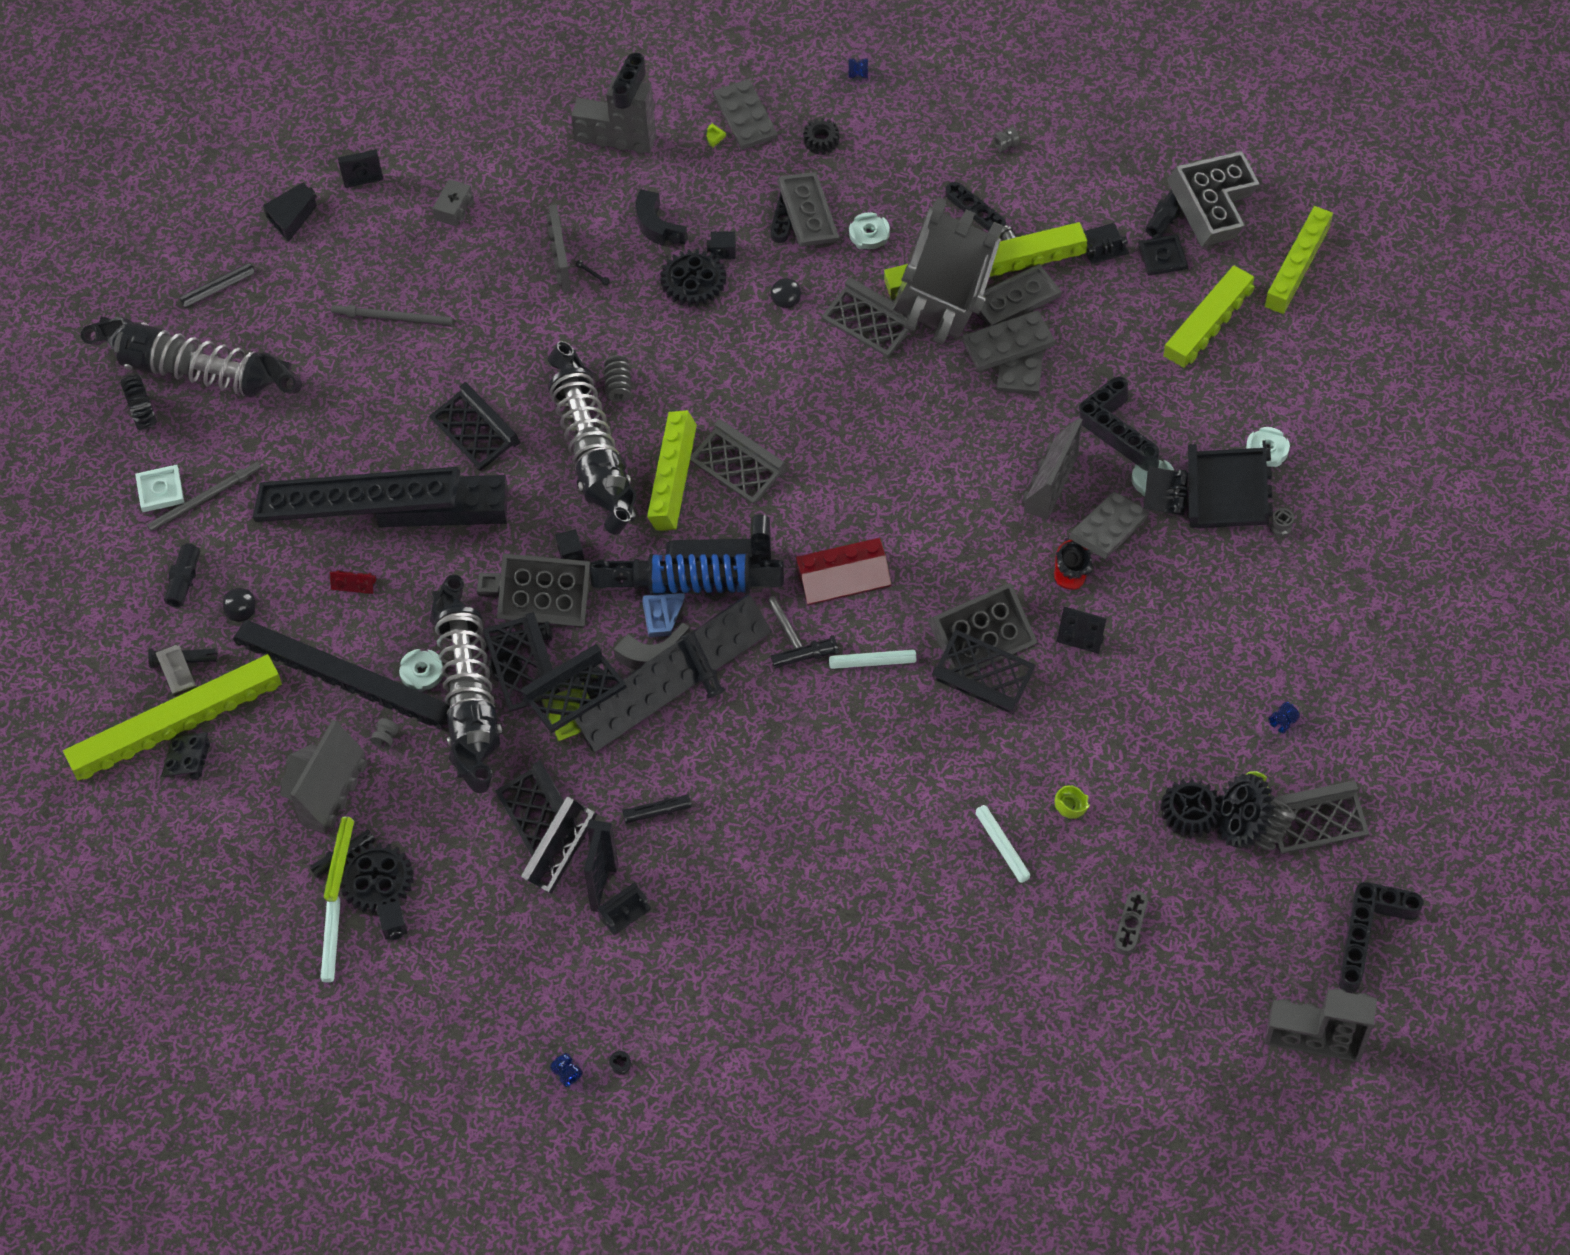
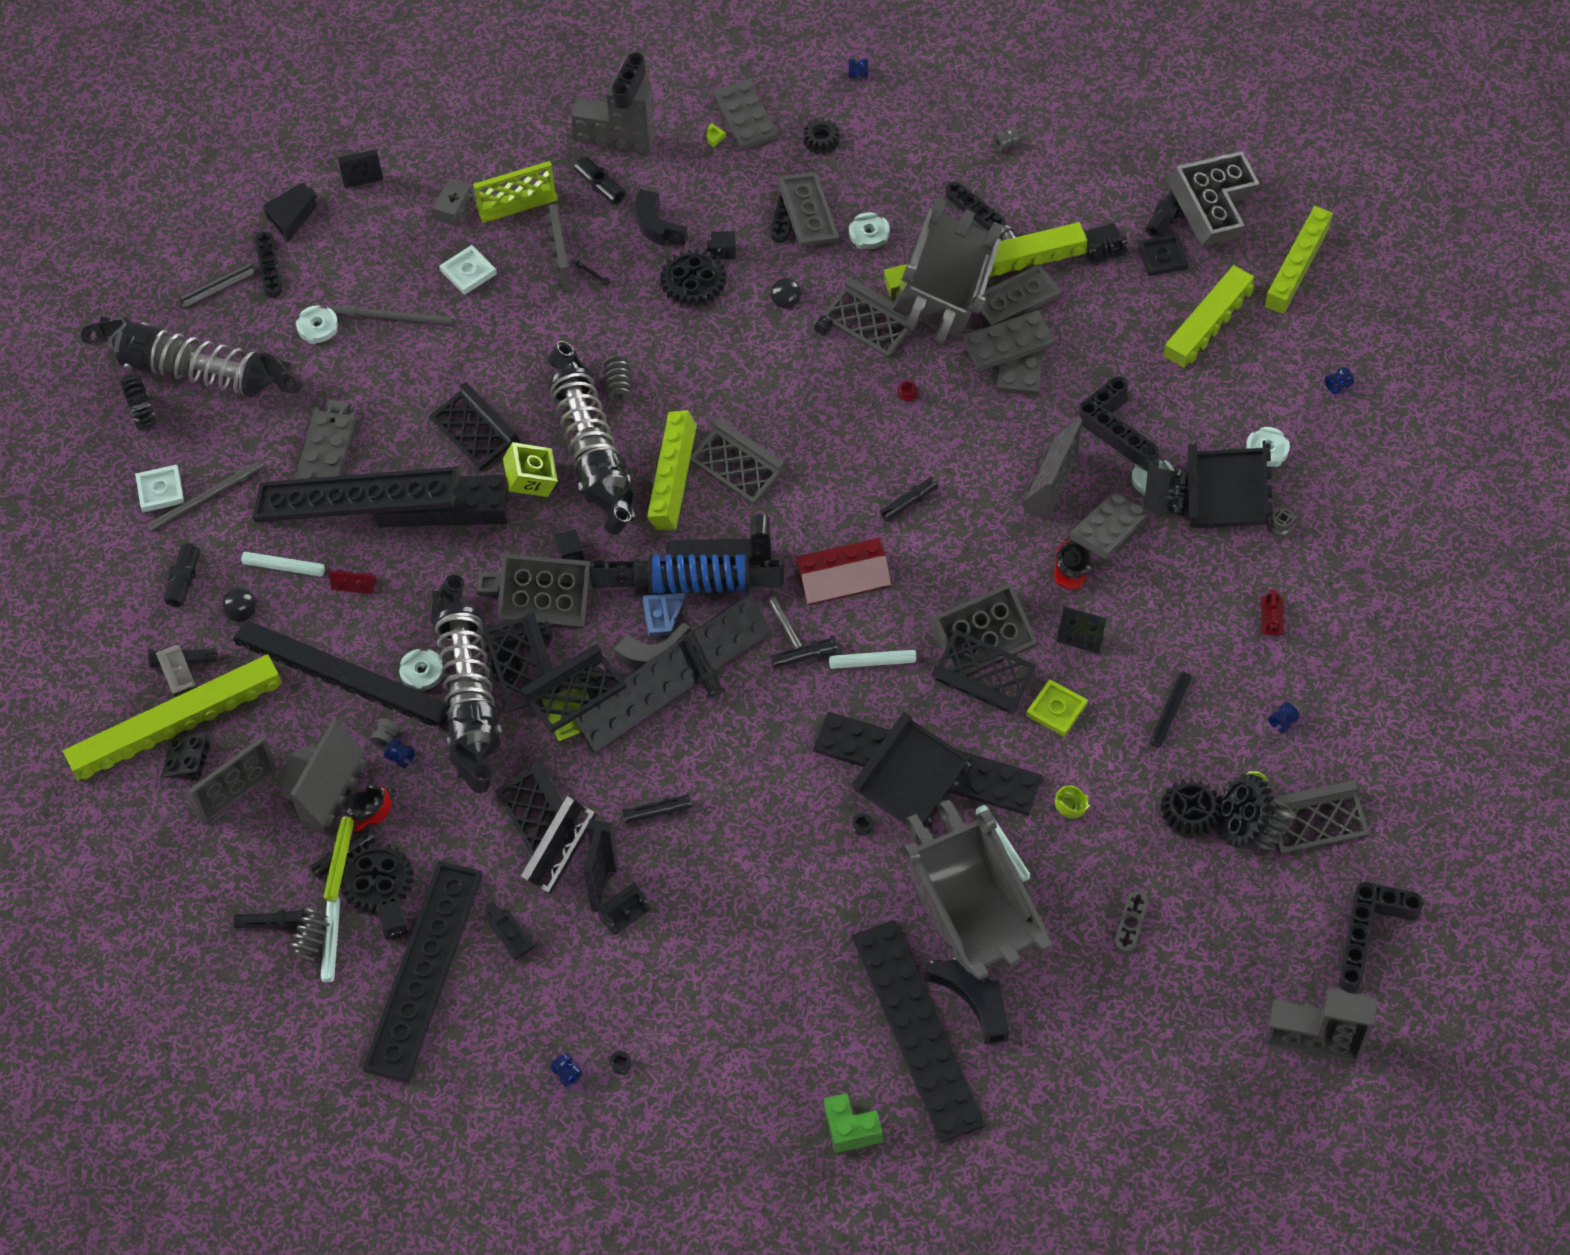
none -> dark grey slope [184,736,277,824]
none -> black pin [234,908,306,930]
none -> light aqua axle [241,552,325,577]
none -> black beam [255,232,283,298]
none -> dark grey piece [289,908,330,961]
none -> dark grey hinge [295,400,356,479]
none -> light aqua plate [296,305,338,344]
none -> black hair [343,785,397,832]
none -> black plate [363,861,483,1083]
none -> clear blue wheel [384,739,415,768]
none -> light aqua plate [440,245,497,295]
none -> lime fence [473,161,558,223]
none -> black hinge [485,901,534,960]
none -> lime brick [503,442,558,497]
none -> black piece [574,156,626,205]
none -> black plate [813,712,1042,816]
none -> black bush [814,315,833,336]
none -> bright green brick [824,1094,882,1153]
none -> black plate [851,920,985,1144]
none -> black panel [852,712,973,829]
none -> black bush [852,813,873,836]
none -> black pin [879,476,939,522]
none -> dark red plate [897,381,918,401]
none -> dark grey piece [903,800,1053,980]
none -> black arch [924,958,1009,1044]
none -> lime plate [1026,679,1088,737]
none -> black axle [1150,671,1191,748]
none -> dark red hinge [1261,589,1284,635]
none -> clear blue wheel [1324,367,1354,395]

